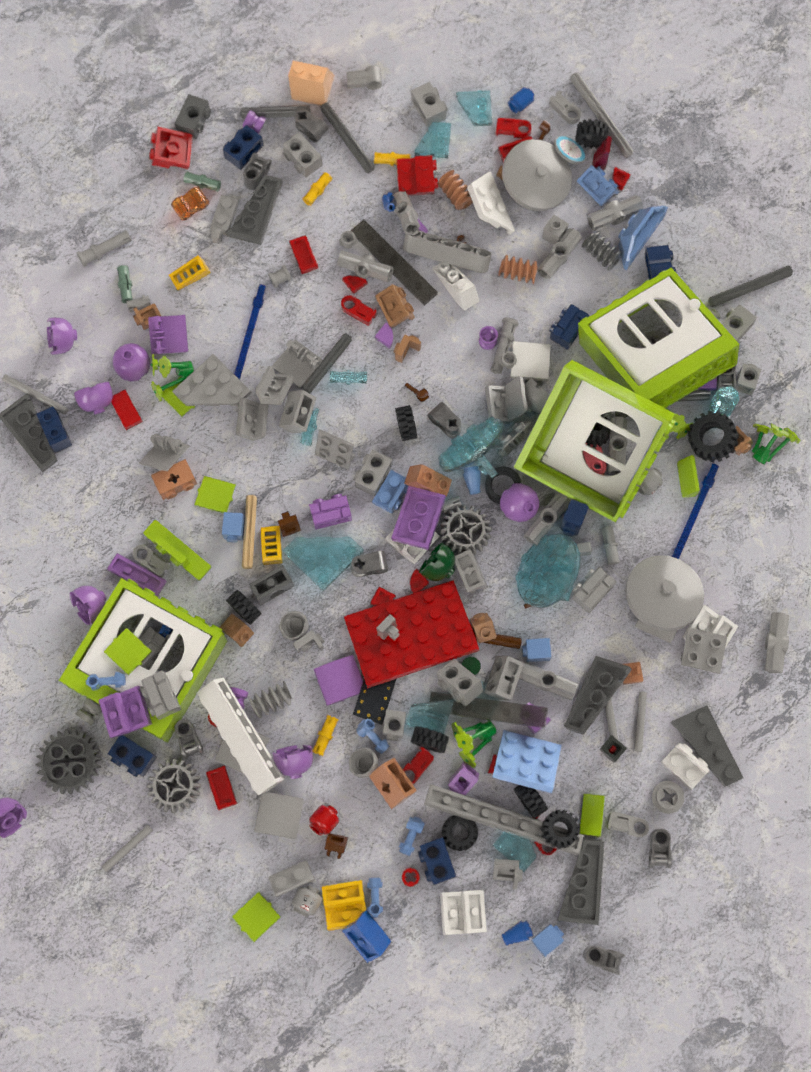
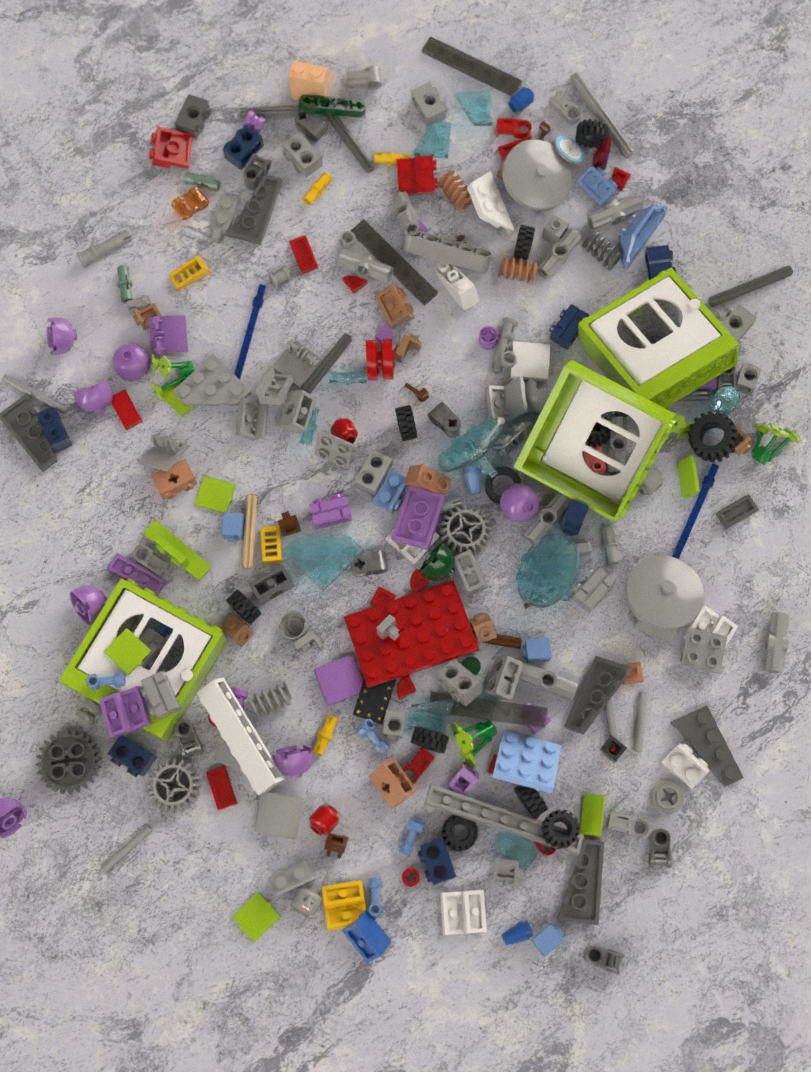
red piece [341,295,377,326] -> none
light grey hair [348,747,378,778] -> none
blue arm [382,192,395,212] -> none
none -> dark green beam [298,95,367,118]
none -> red head [330,418,358,444]
none -> red wheel [366,339,395,381]
none -> red tile [397,675,417,700]
none -> clear smoke tile [422,36,522,97]
none -> light grey hinge [481,417,505,447]
none -> black tyre [513,224,535,260]
none -> dark grey plate [716,494,759,529]

